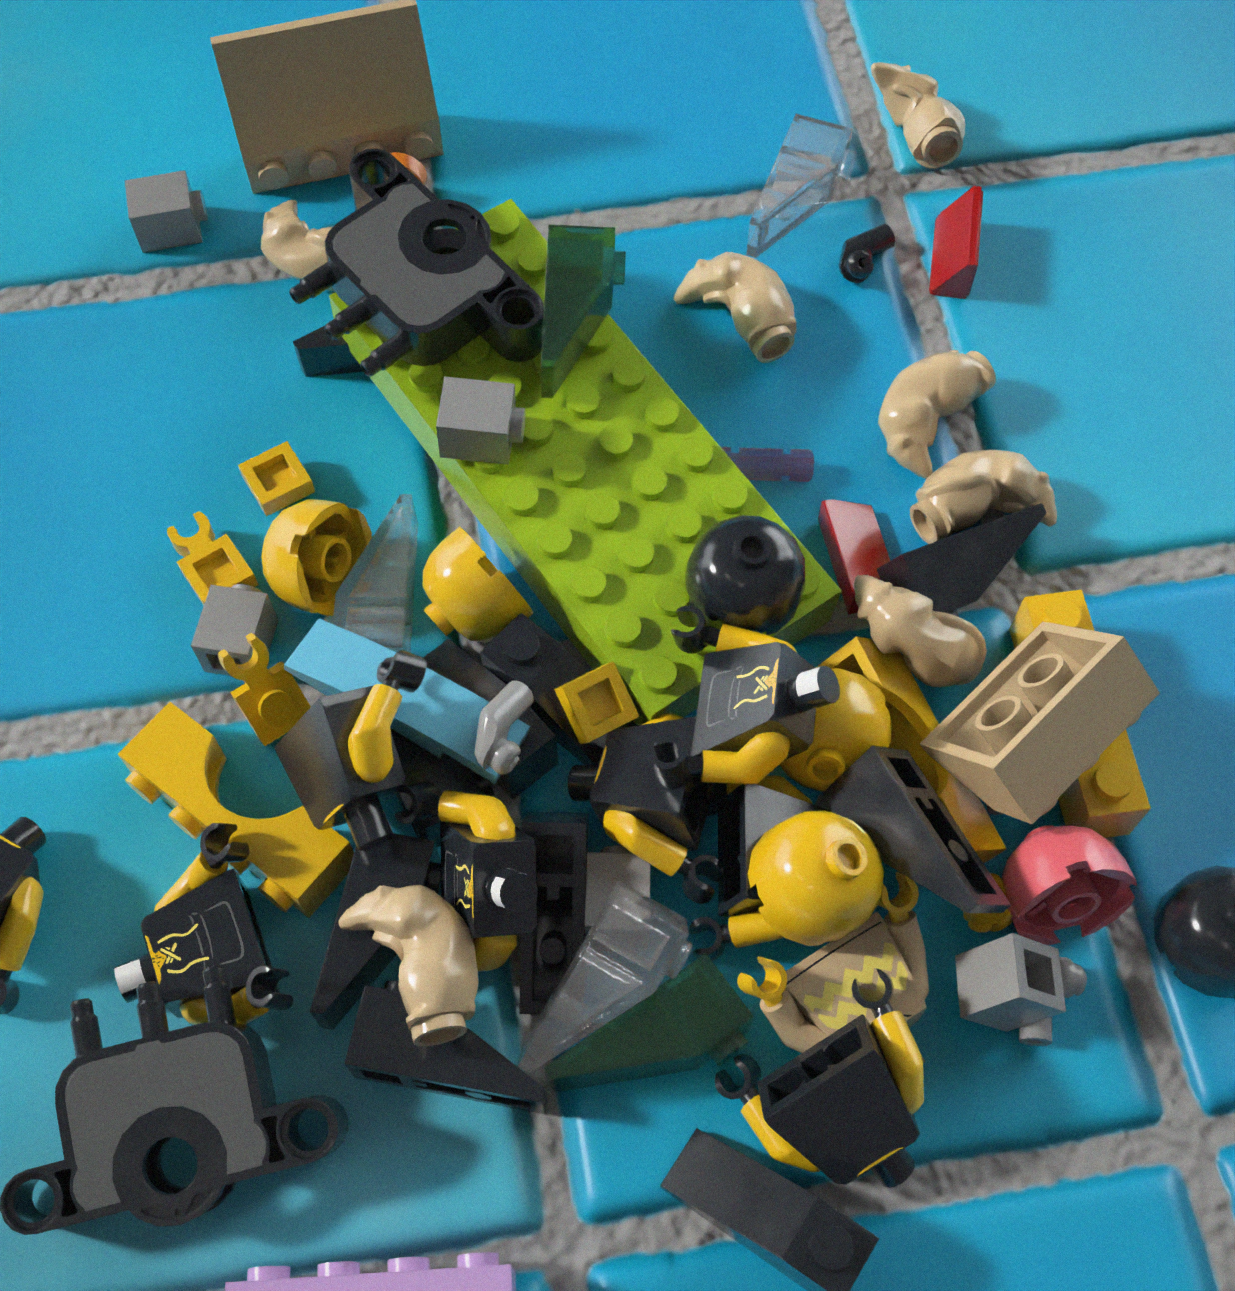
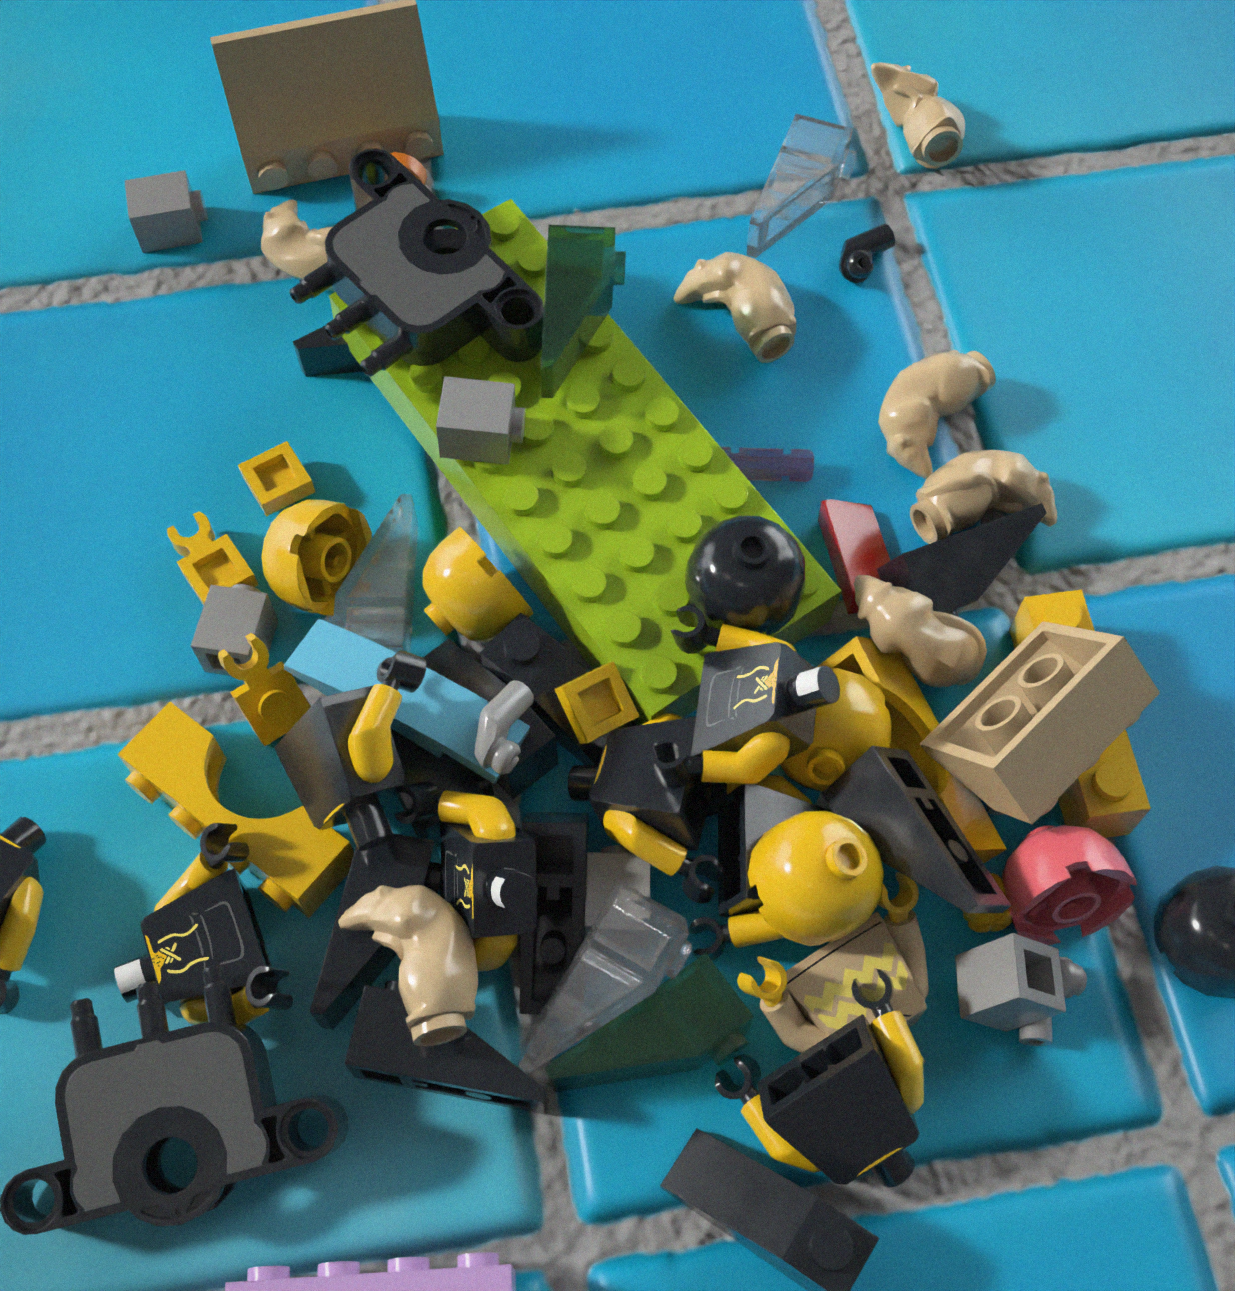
red slope [929,186,983,299] -> none

